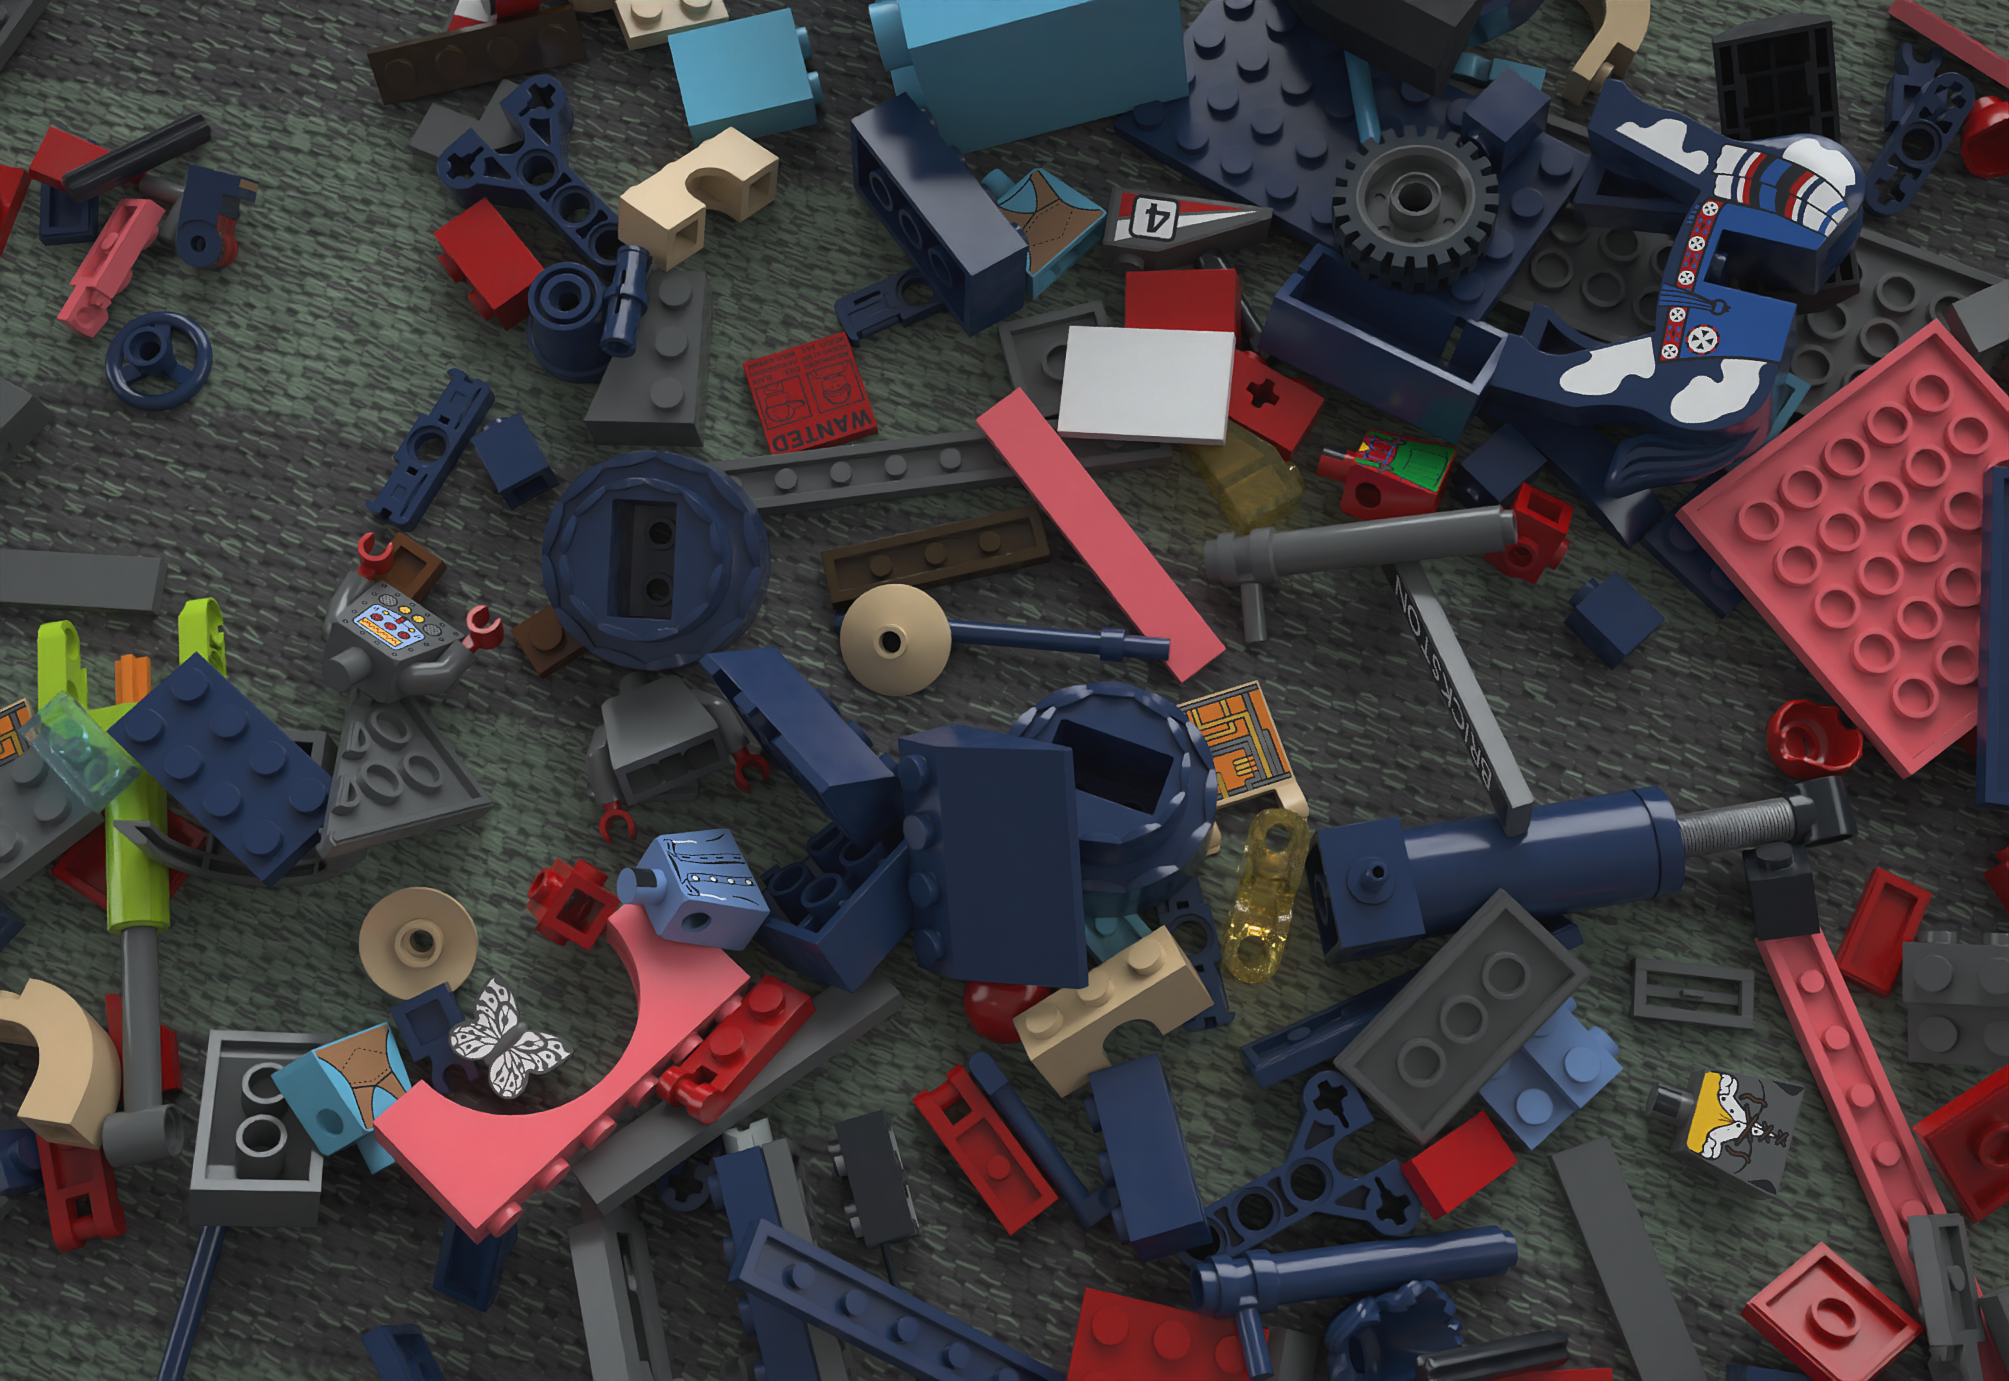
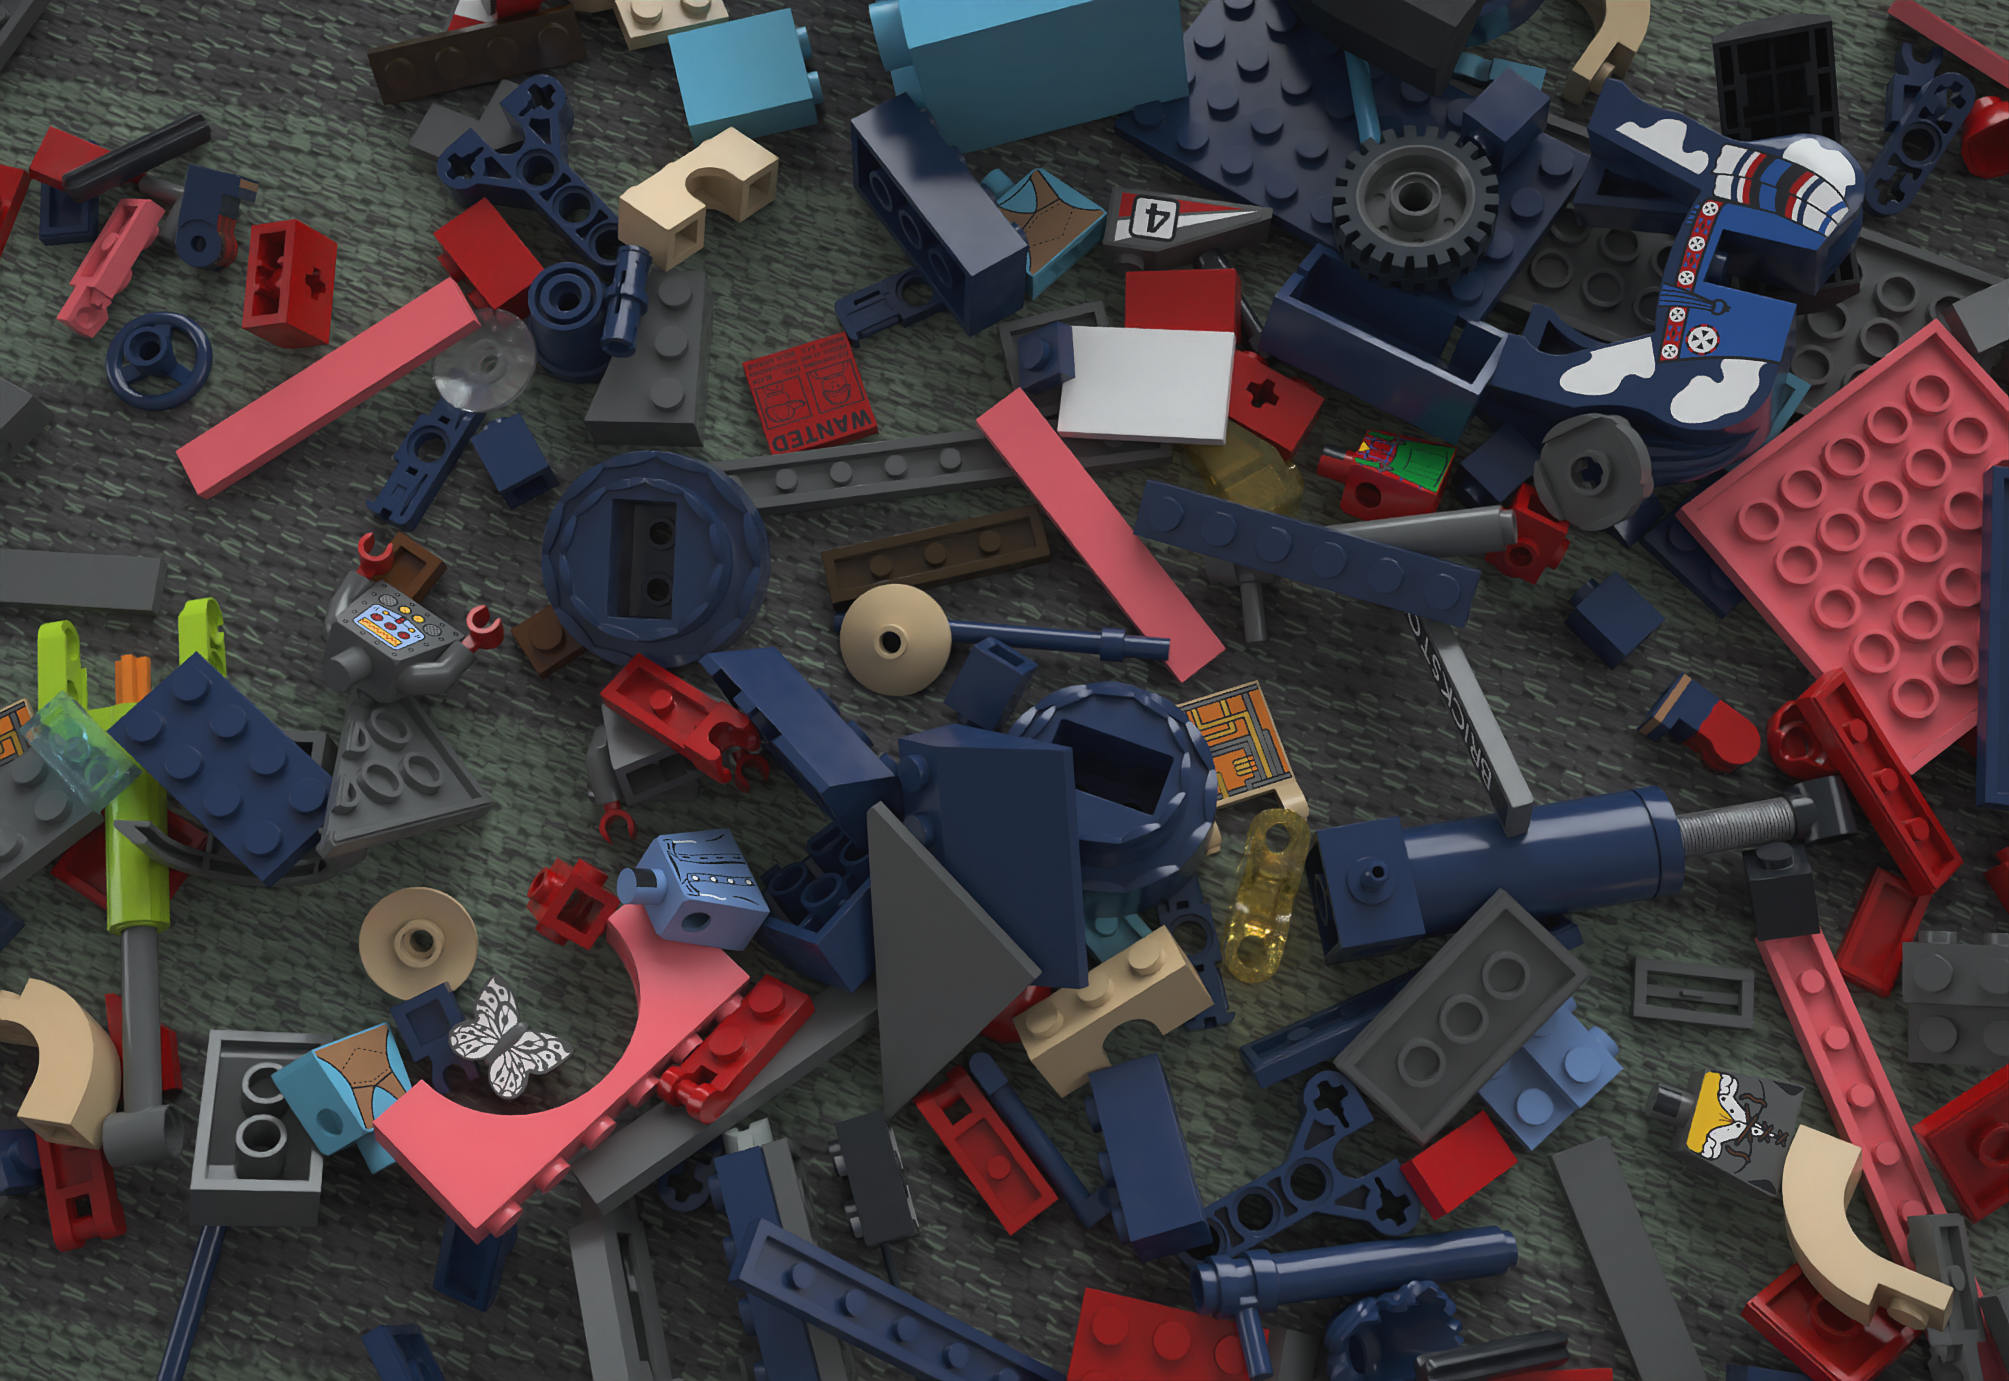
none -> coral tile [175,277,482,500]
none -> red brick [242,219,338,349]
none -> clear dish [431,308,537,413]
none -> red plate [600,653,761,784]
none -> dark grey tile [867,801,1043,1118]
none -> dark blue brick [943,636,1039,731]
none -> dark blue plate [1017,321,1075,395]
none -> dark blue plate [1133,479,1482,628]
none -> dark grey plate [1533,413,1654,531]
none -> leg [1637,672,1761,775]
none -> tan arch [1782,1124,1954,1333]
none -> red tile [1795,667,1964,897]

